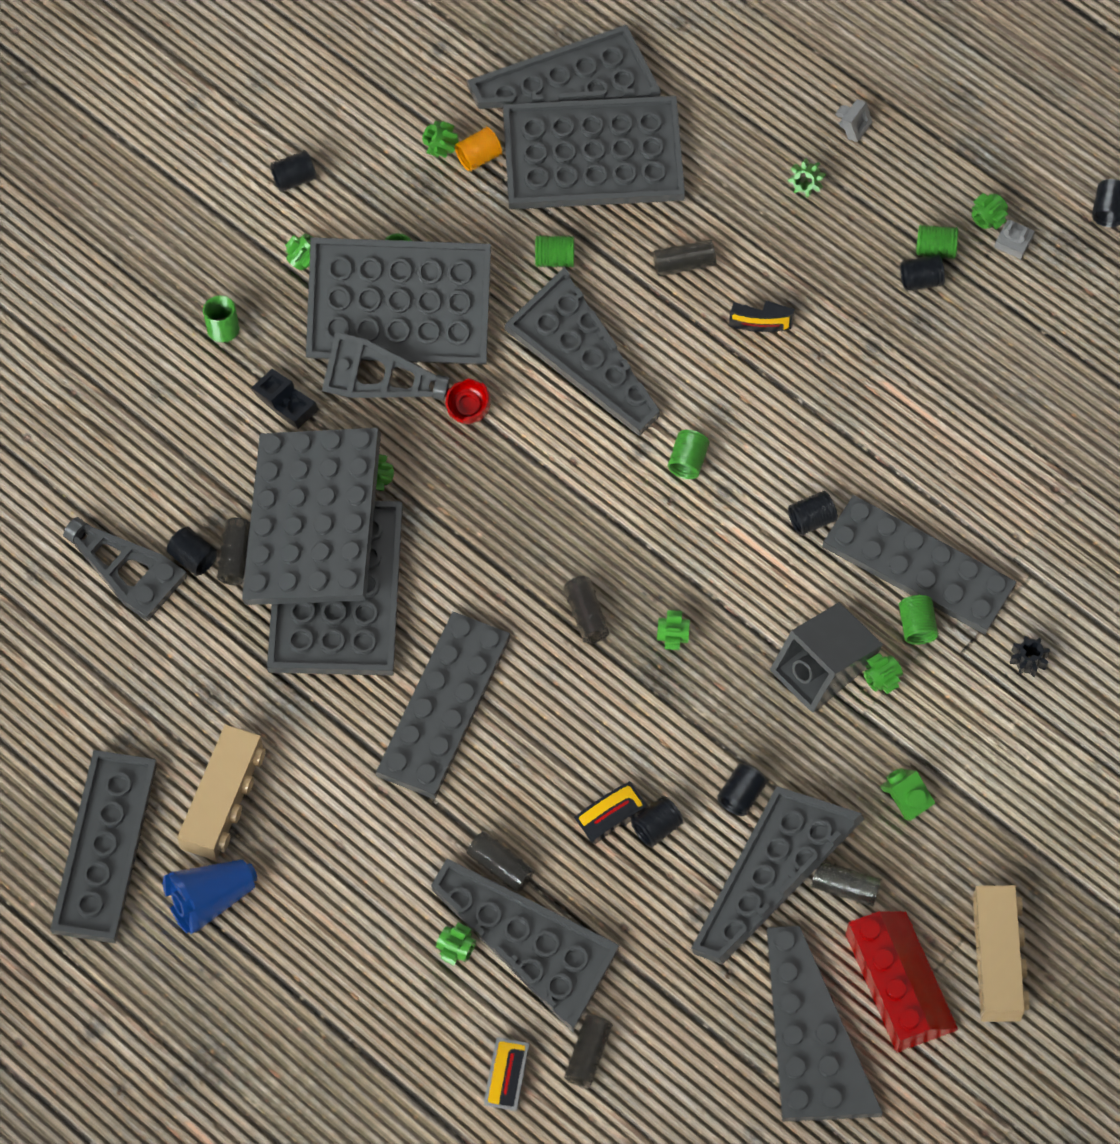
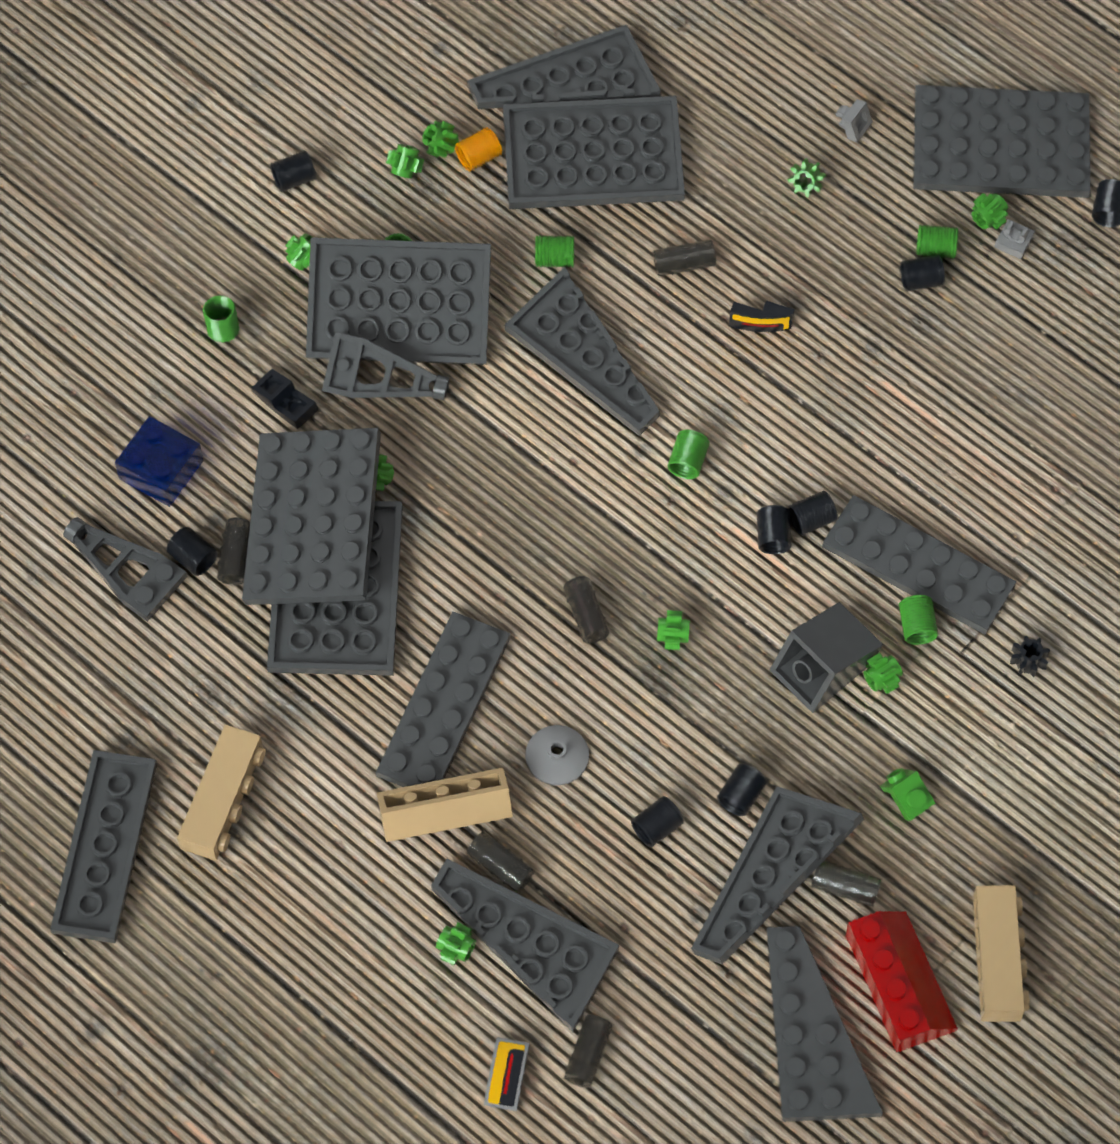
blue cone [162,859,257,934] -> none
red hair [445,378,491,425] -> none
slope [574,781,649,844] -> none
none -> clear blue brick [115,416,204,507]
none -> tan brick [377,767,513,842]
none -> bright green gear [386,144,424,179]
none -> light grey dish [525,725,589,785]
none -> black piece [757,505,792,554]
none -> dark grey plate [913,85,1090,198]

